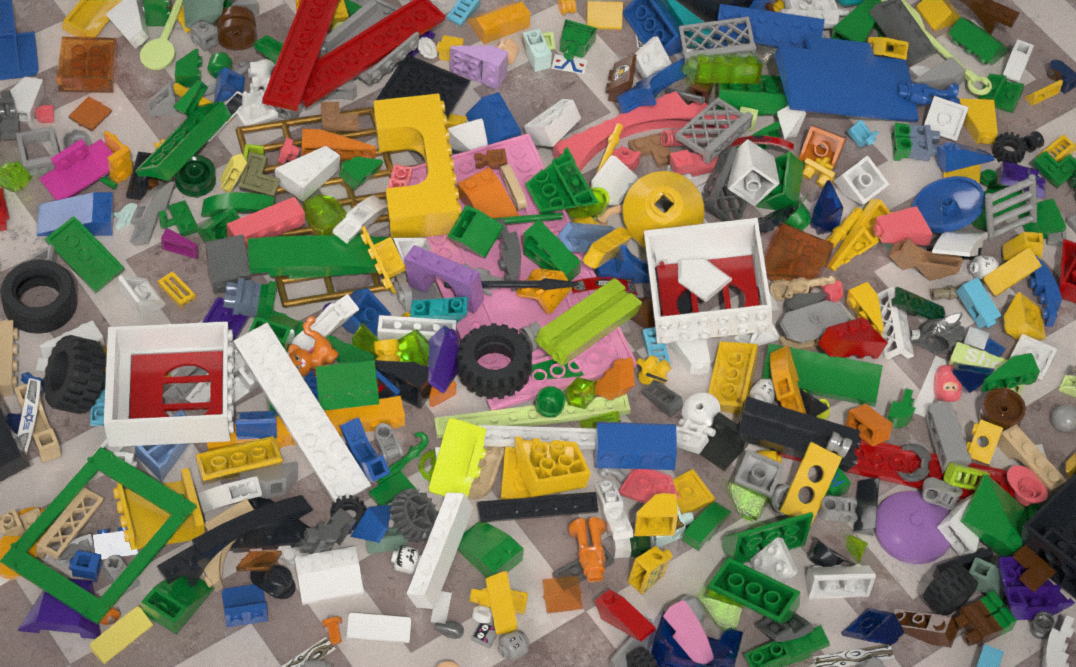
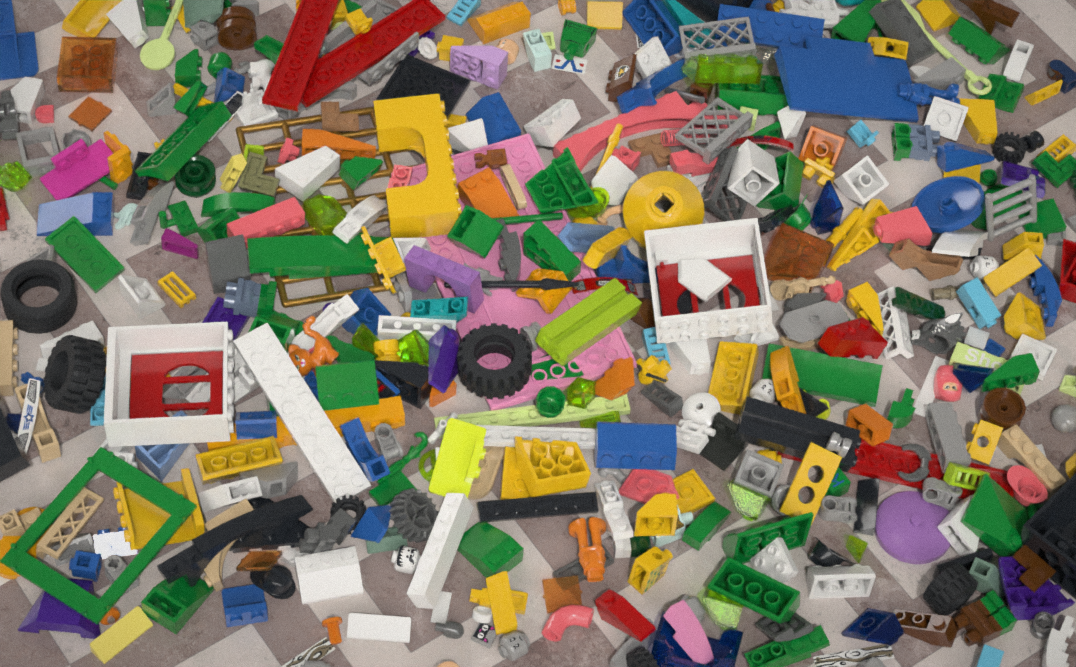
none -> yellow bracket [344,8,373,35]
none -> white piece [428,412,458,444]
none -> coral cylinder [542,605,594,642]

